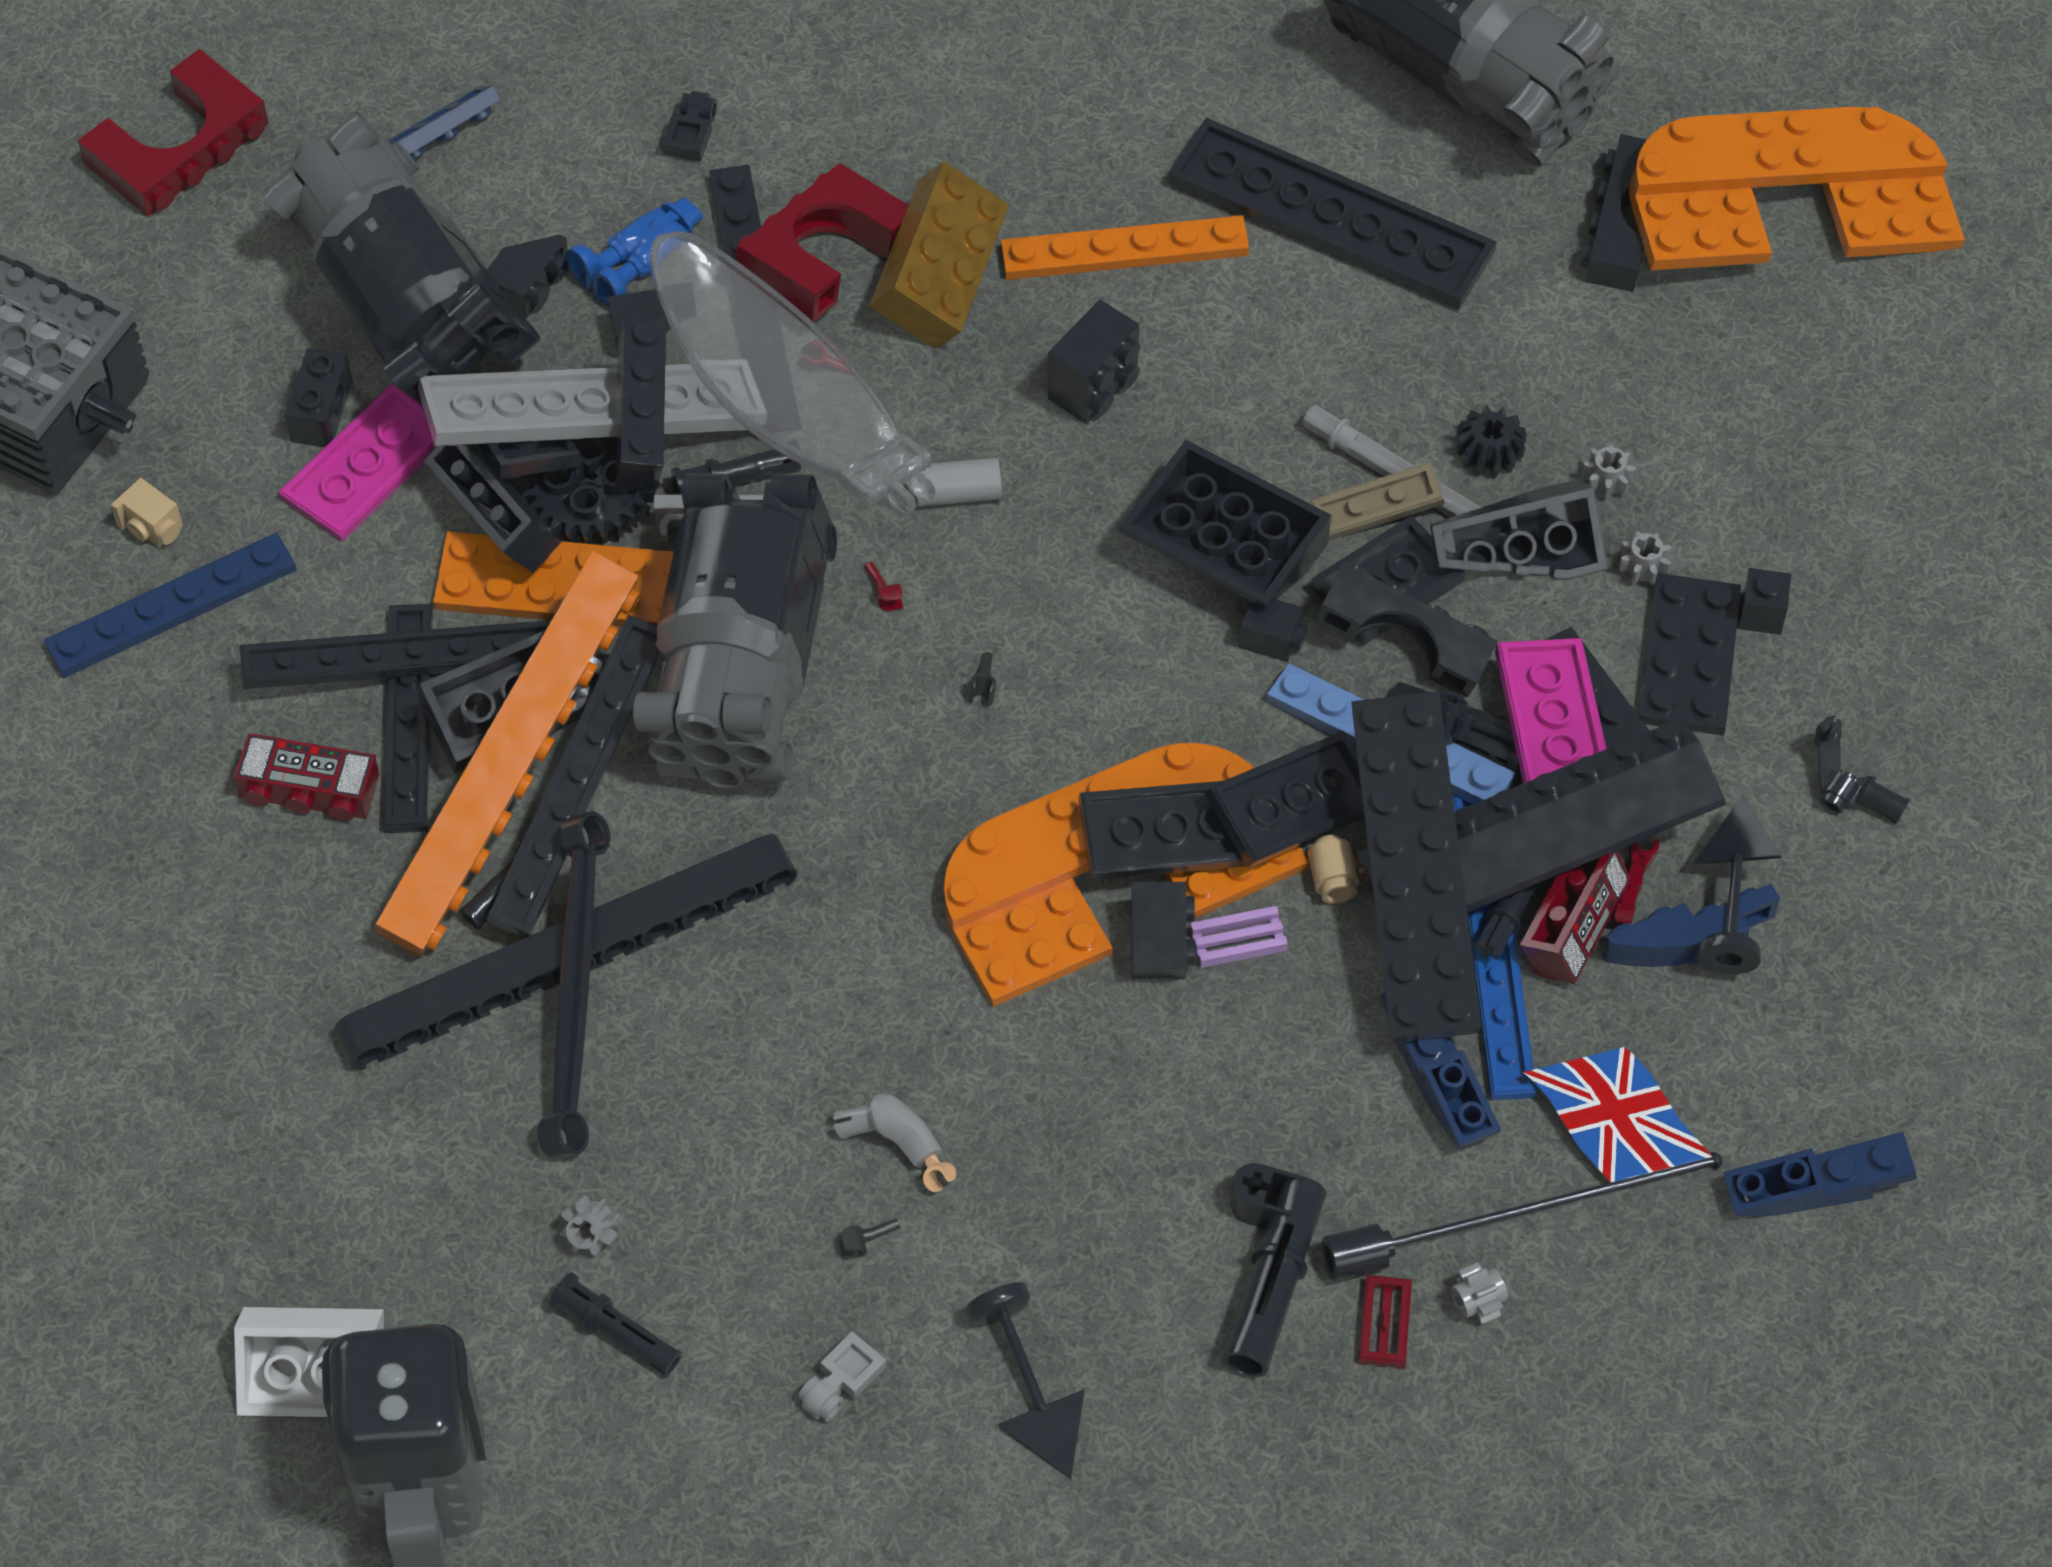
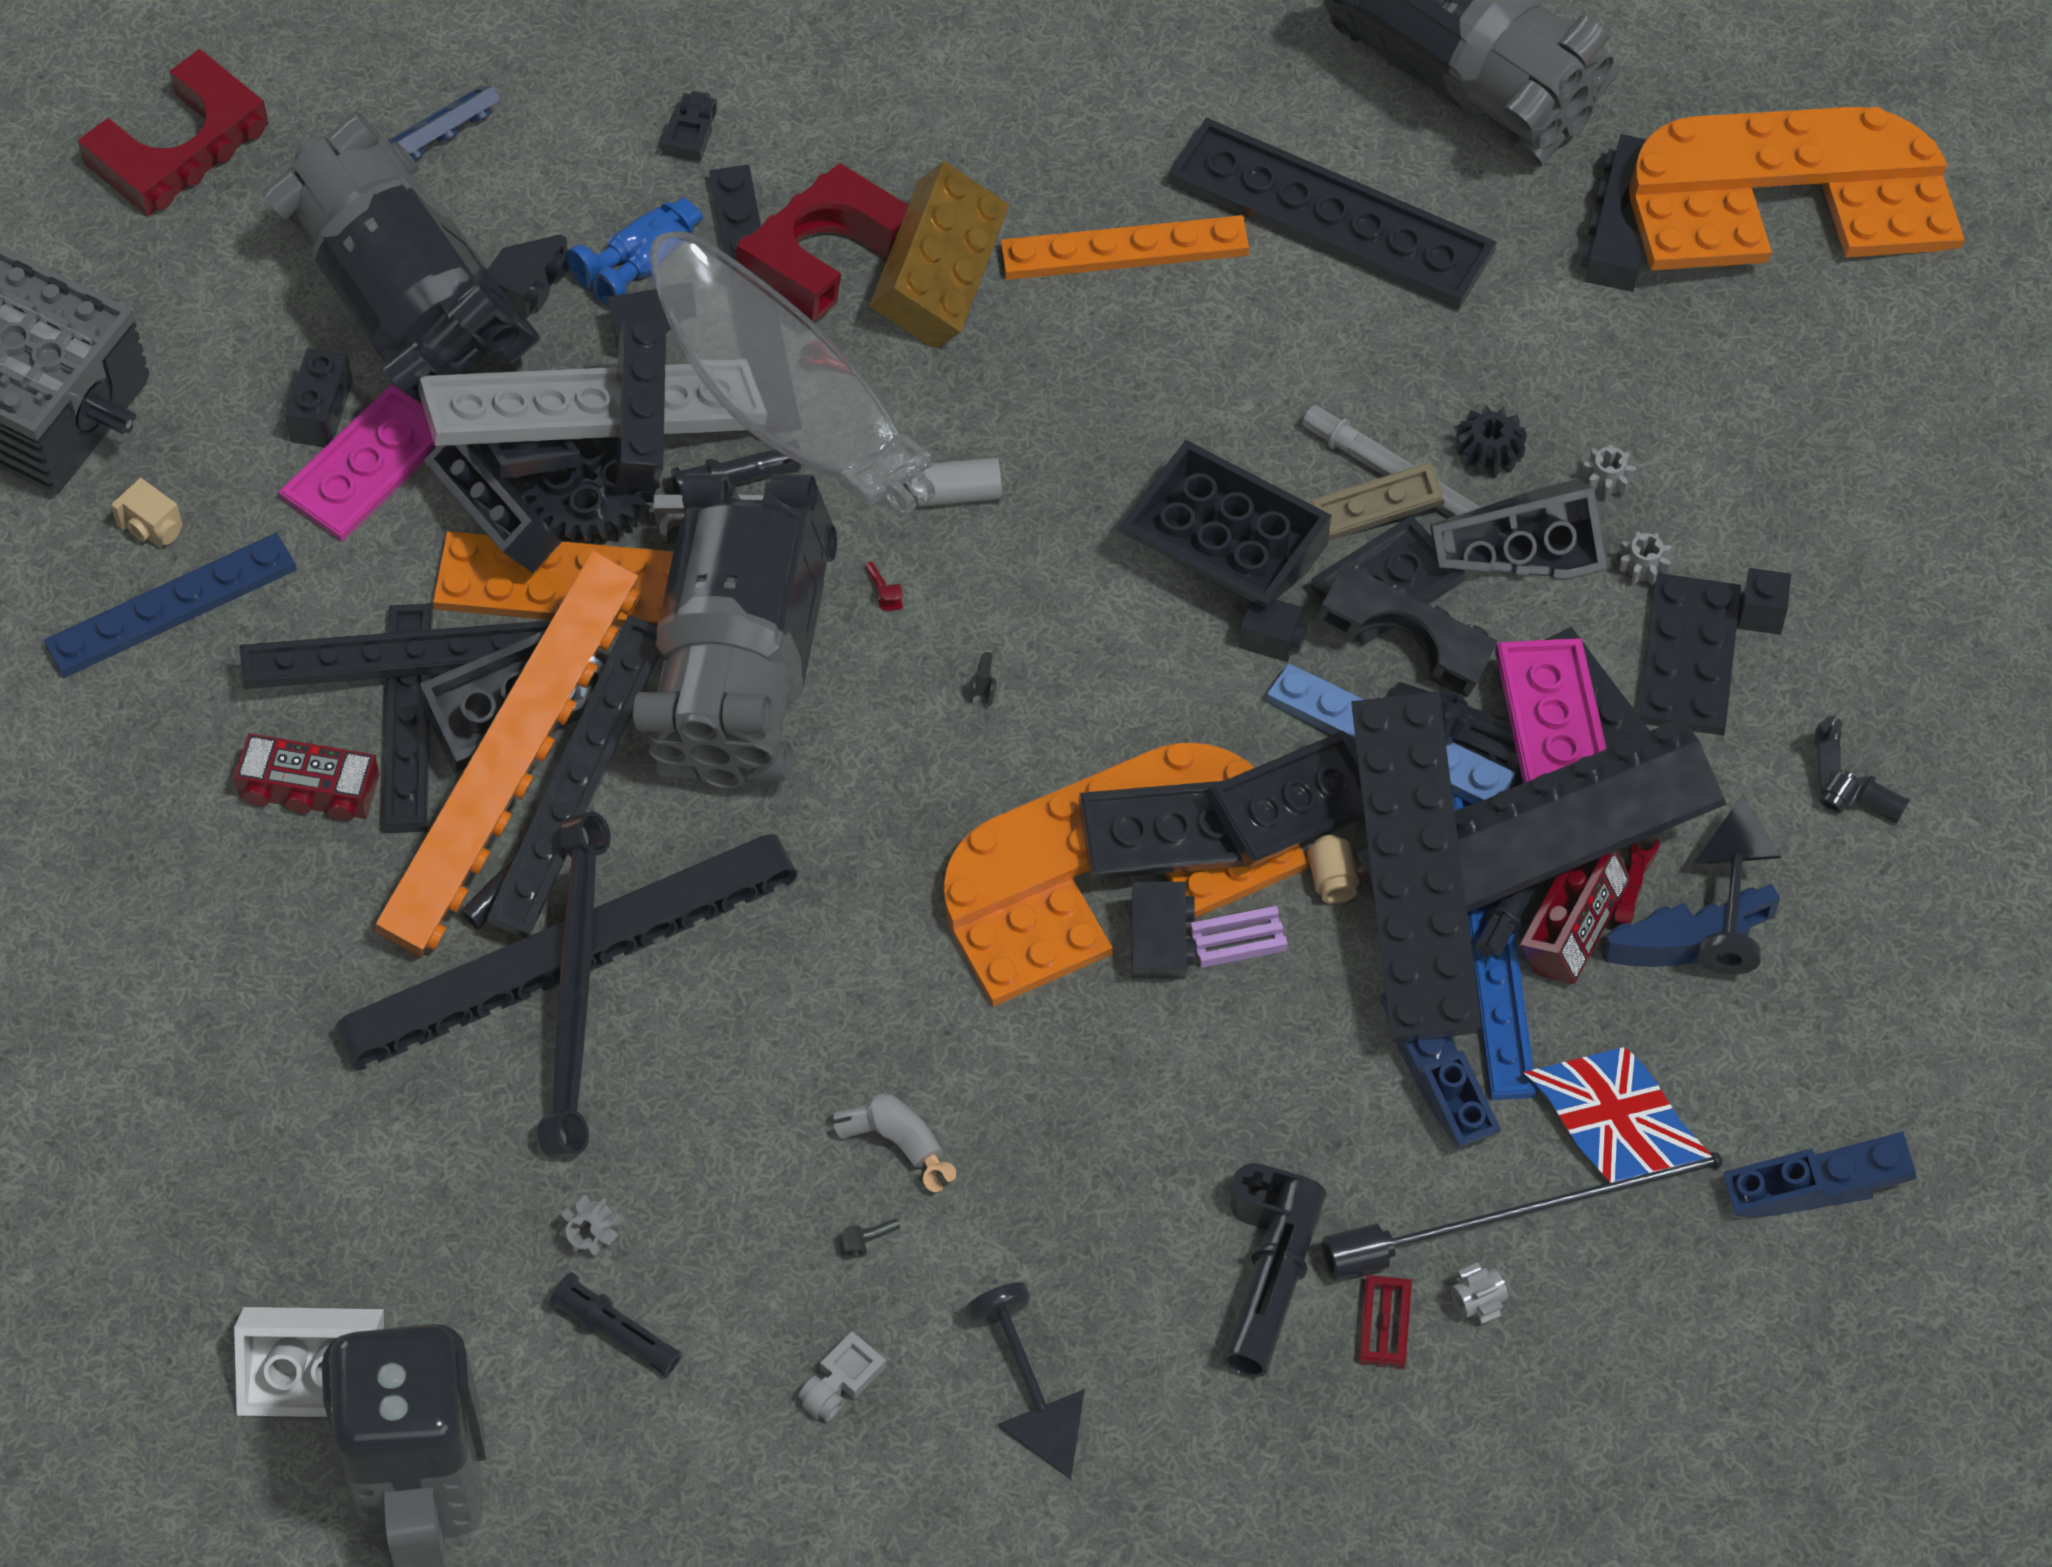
black brick [1047,299,1141,424] -> none

